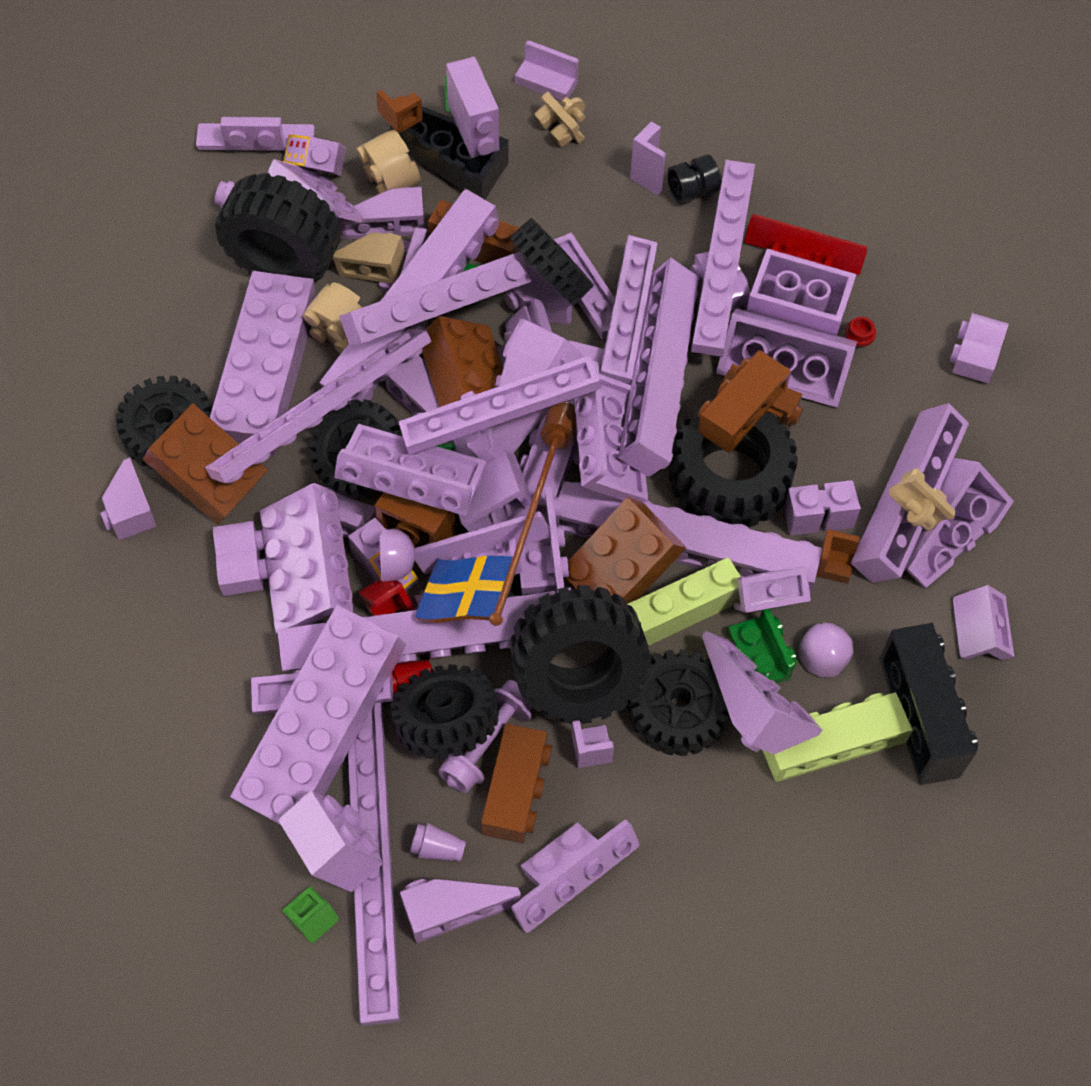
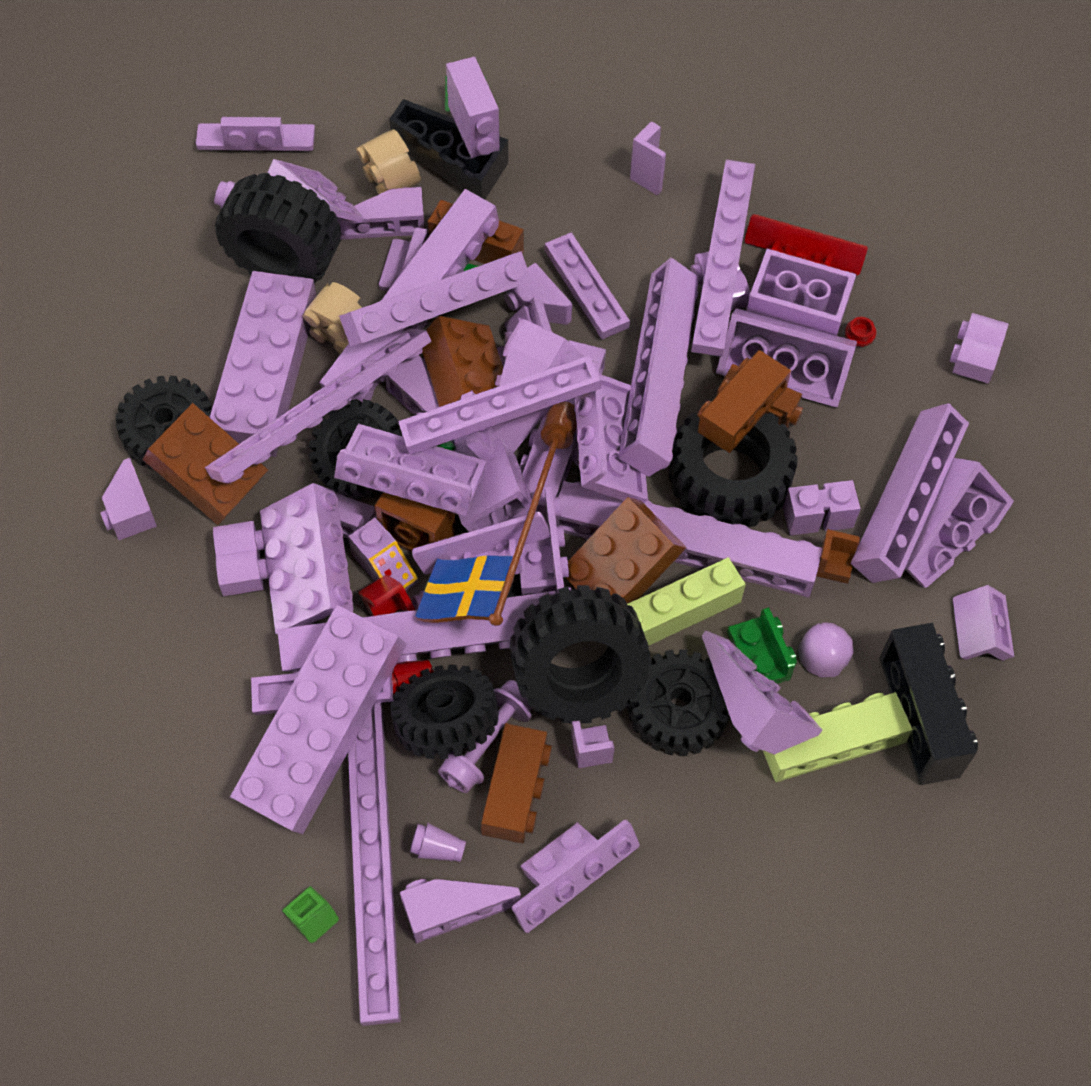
lavender brick [278,790,384,892] -> none
lavender slope [283,134,347,176] -> none
tan slope [333,232,407,284] -> none
dark orange panel [376,89,423,134] -> none
lavender hair [379,529,415,582] -> none
black wheel [511,218,594,305] -> none
lavender panel [515,41,579,101] -> none
tan hips [534,92,585,147] -> none
lavender plate [599,235,657,385] -> none
black wheel [667,154,721,204] -> none
lavender panel [733,566,811,612] -> none
tan hips [889,468,955,531] -> none

